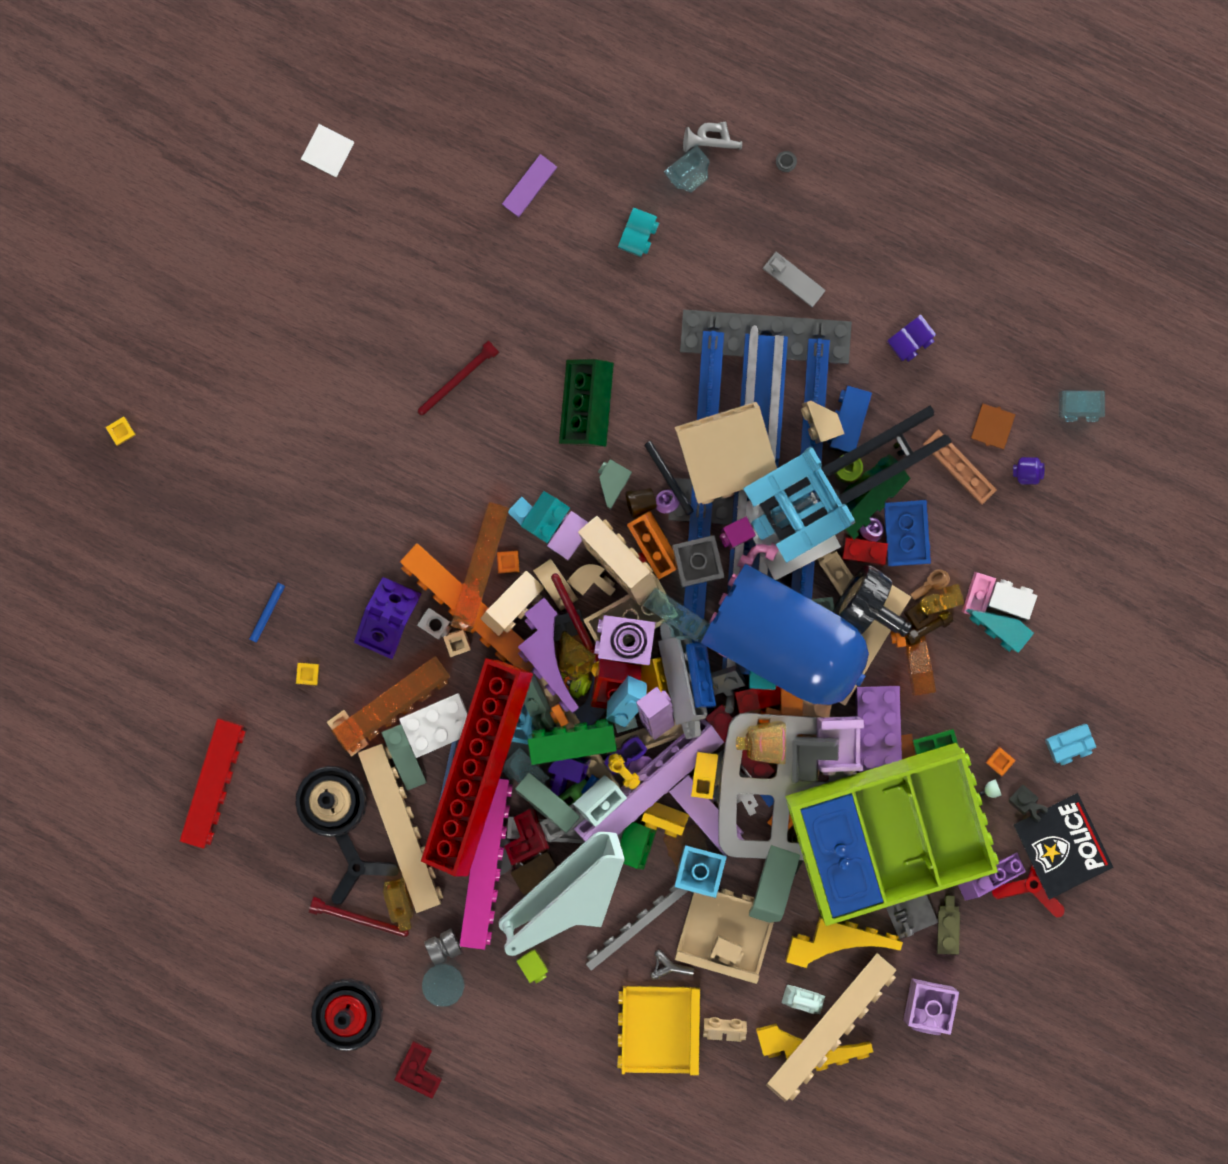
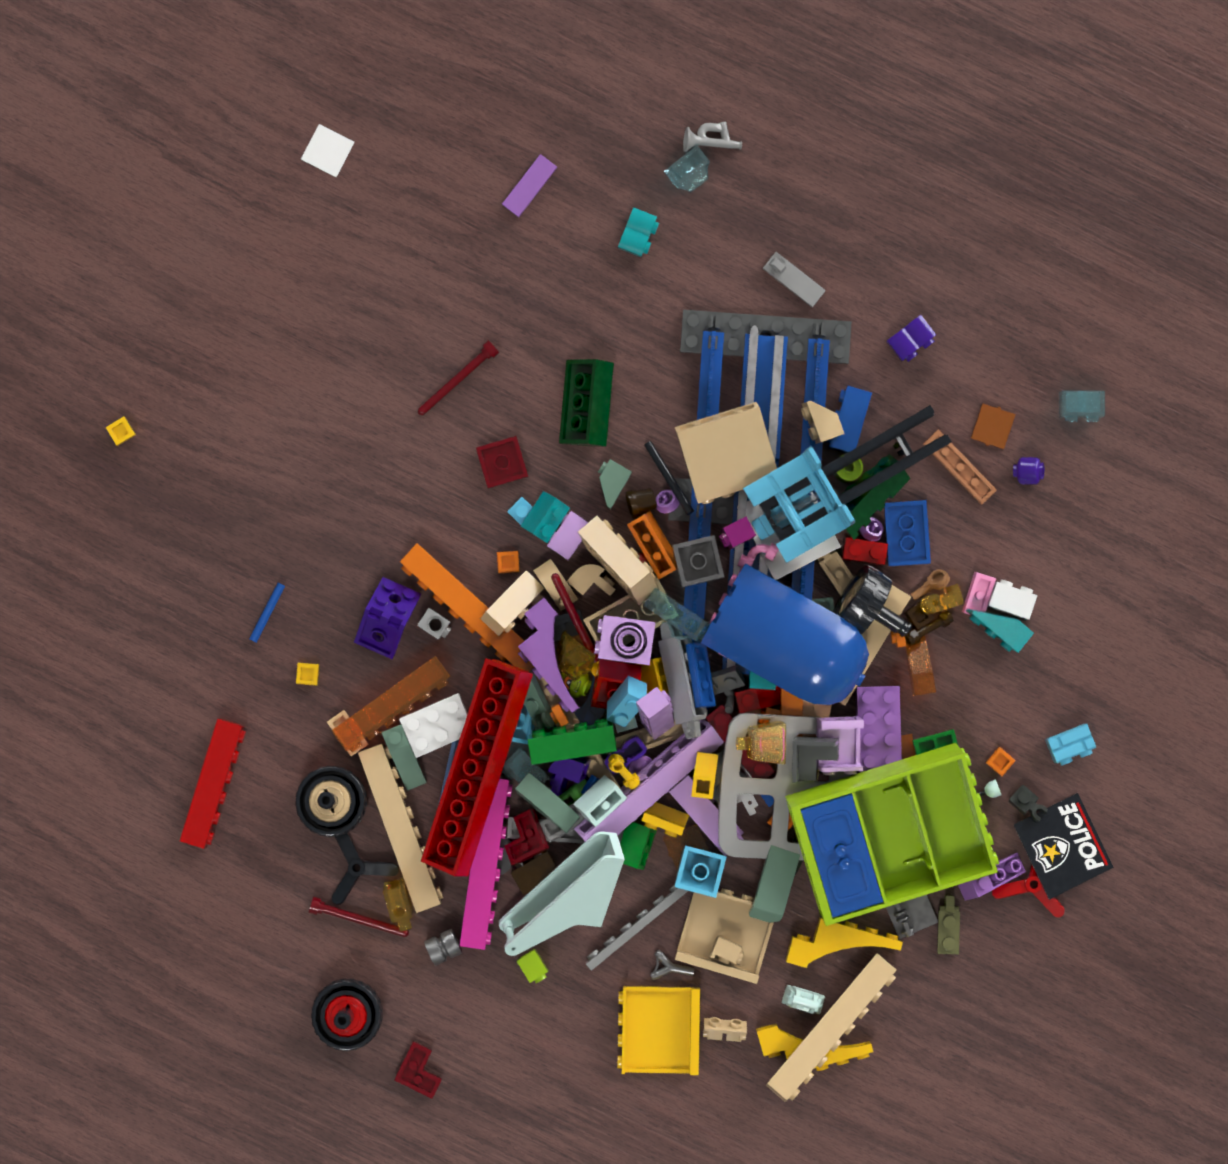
clear light blue tile [422,964,464,1007] -> none
tan brick [443,630,471,657] -> none
clear orange brick [450,502,509,632] -> none
dark grey plate [776,151,797,172] -> none
lavender brick [903,978,959,1035] -> none
none -> dark red plate [476,436,528,489]

